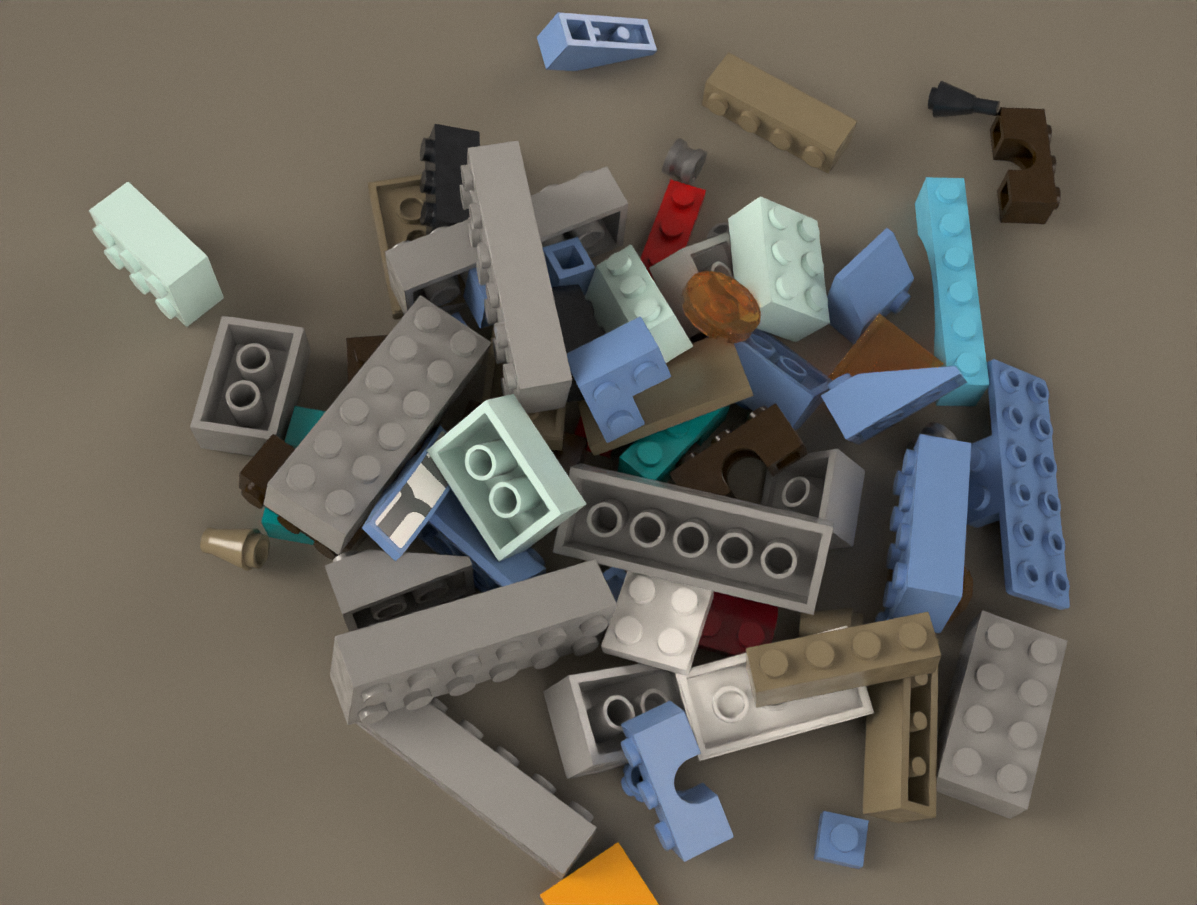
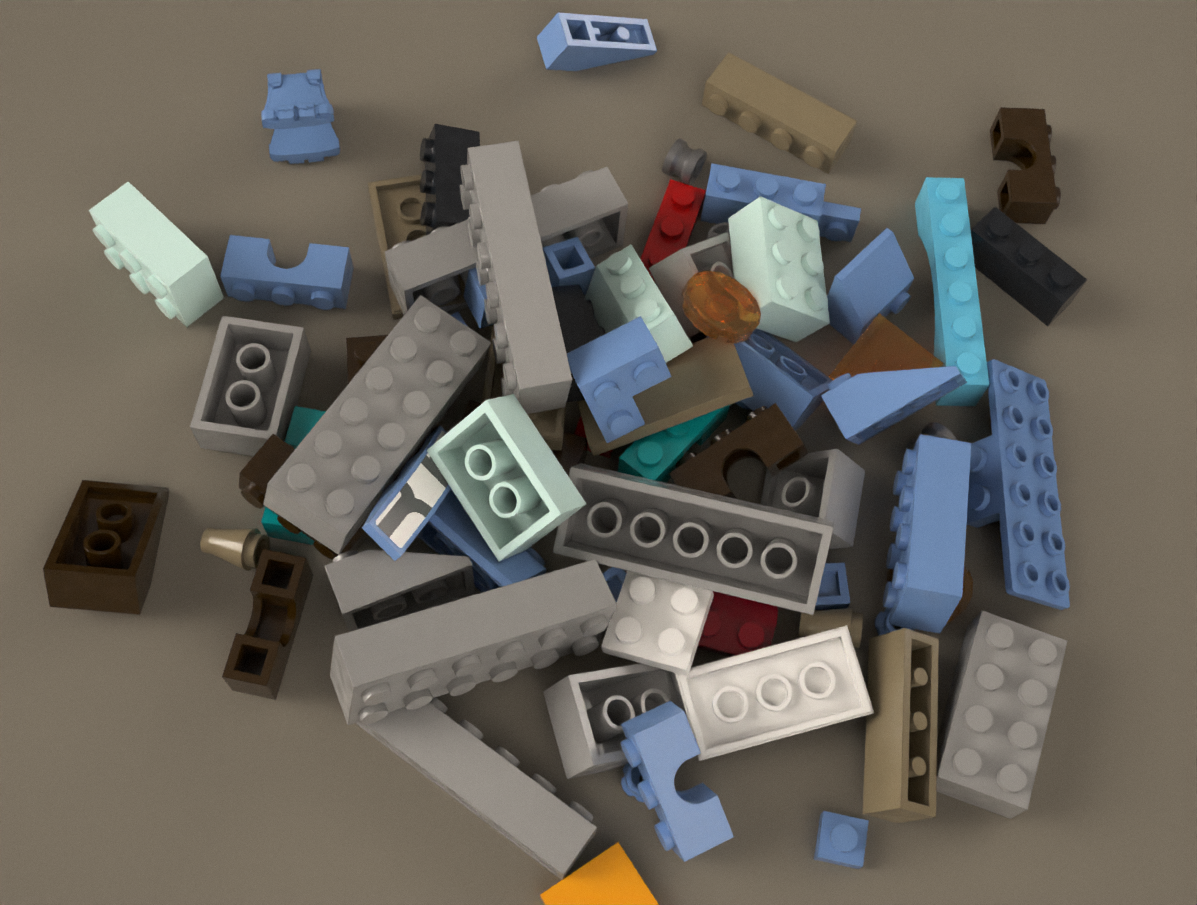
dark tan brick [746,612,942,708] -> none
black cone [928,81,1000,118] -> none
none -> dark brown slope [43,480,169,615]
none -> medium blue arch [220,235,354,310]
none -> dark brown arch [222,549,314,700]
none -> medium blue piece [261,69,340,164]
none -> medium blue arch [701,163,826,224]
none -> medium blue plate [815,562,850,610]
none -> medium blue plate [818,201,861,242]
none -> black brick [971,207,1088,326]

